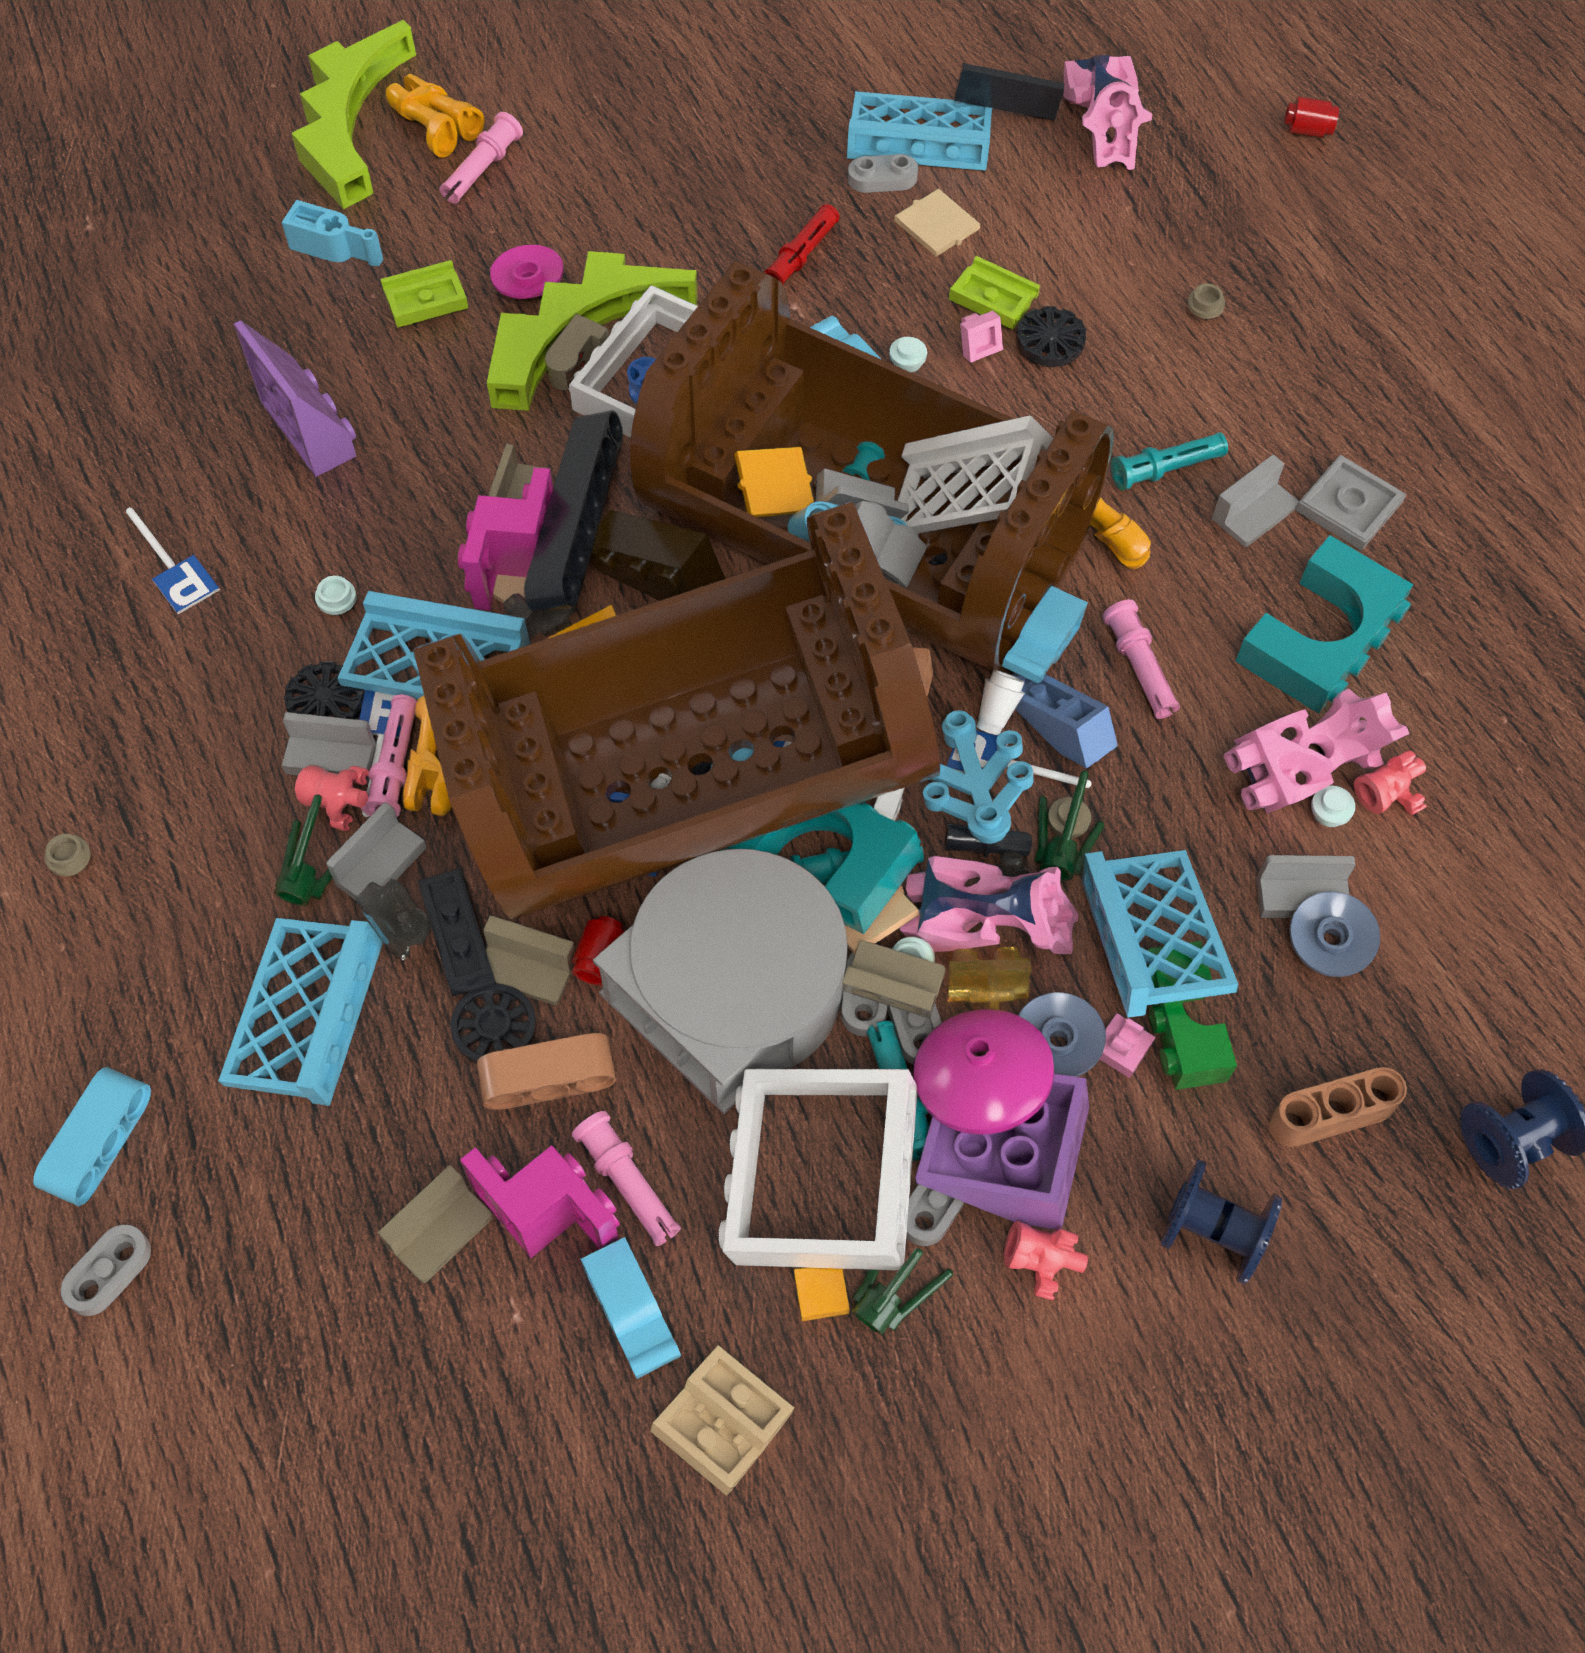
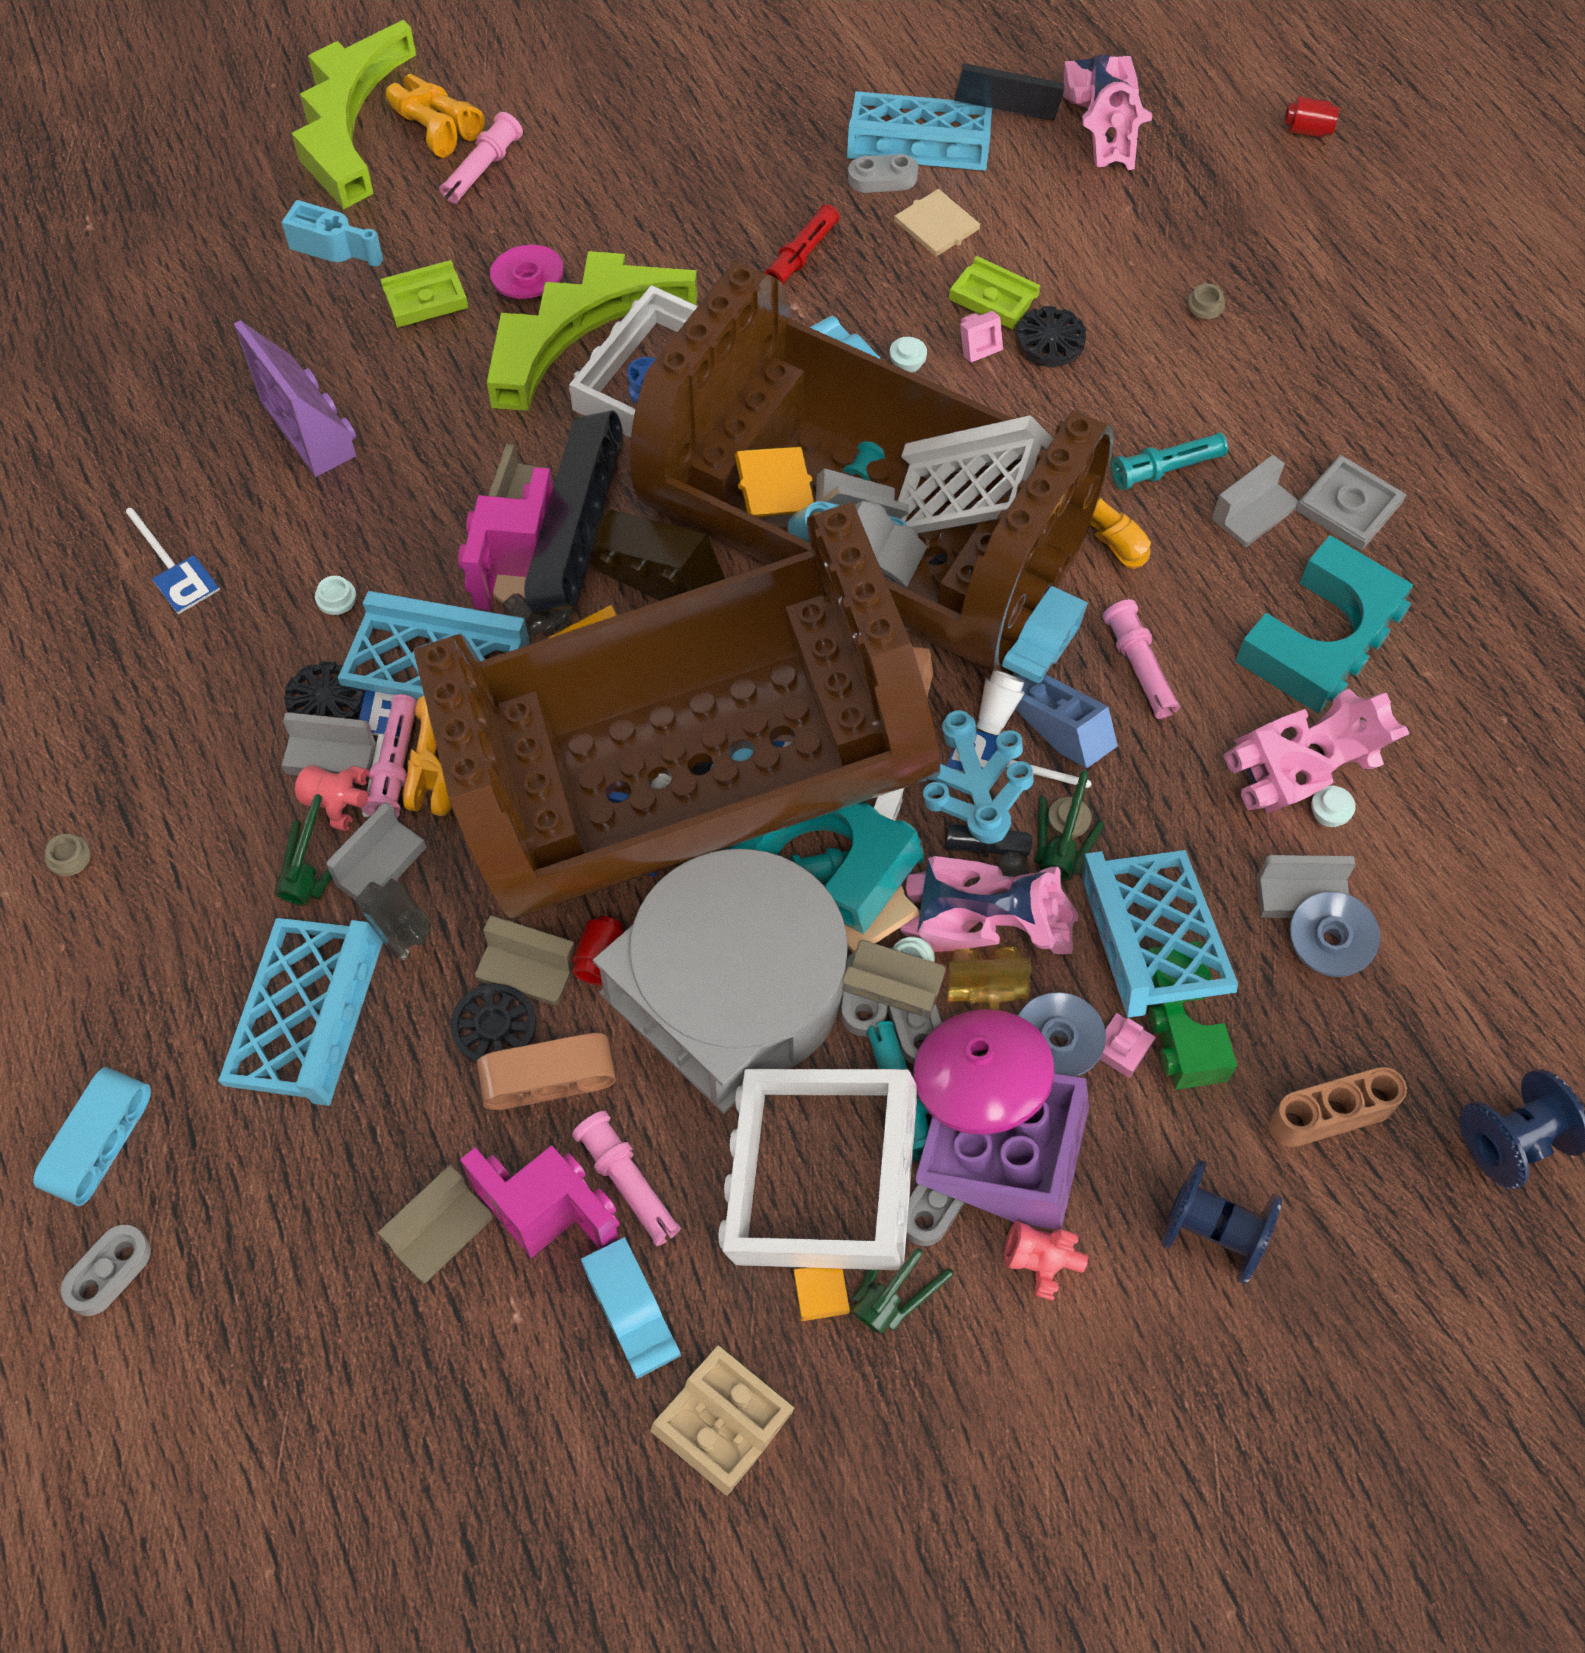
black tile [418,868,496,997] -> none
dark tan leg [545,314,609,390] -> none
coral piece [1354,750,1426,815] -> none

